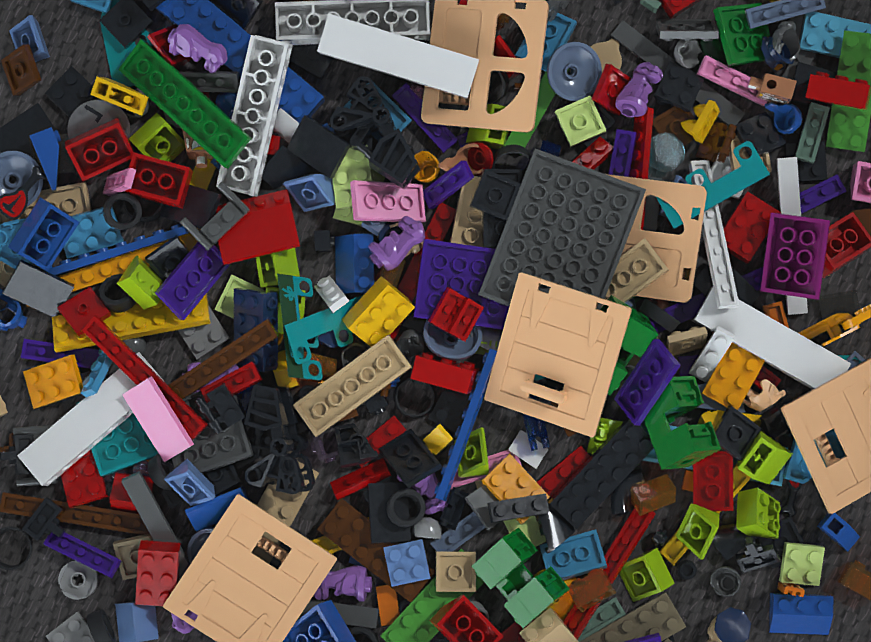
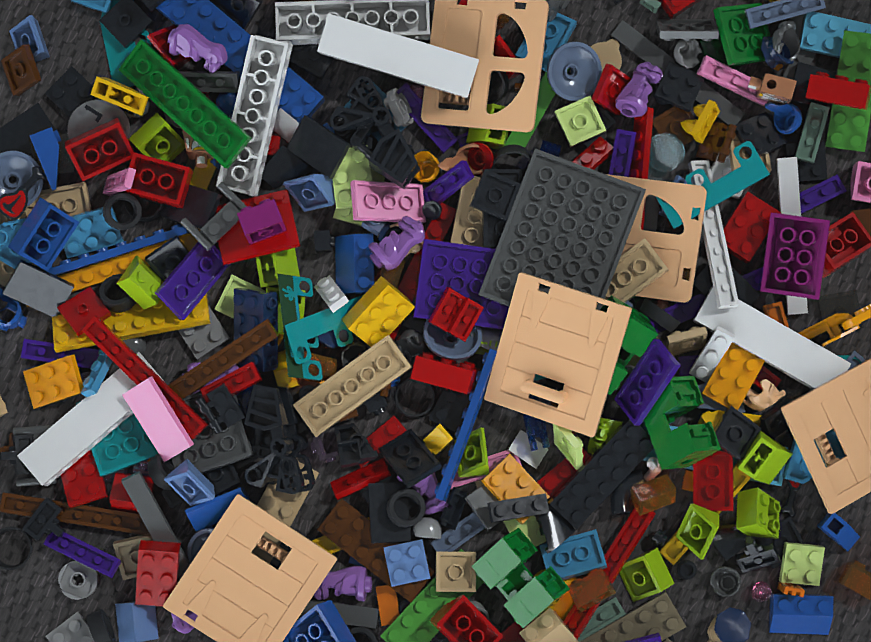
none -> magenta brick [237,199,287,245]
none -> light grey plate [384,88,413,127]
none -> black plate [423,200,442,220]
none -> yellowish green plate [553,424,584,470]
none -> white arm [644,457,662,482]
none -> clear pink tile [751,581,771,602]

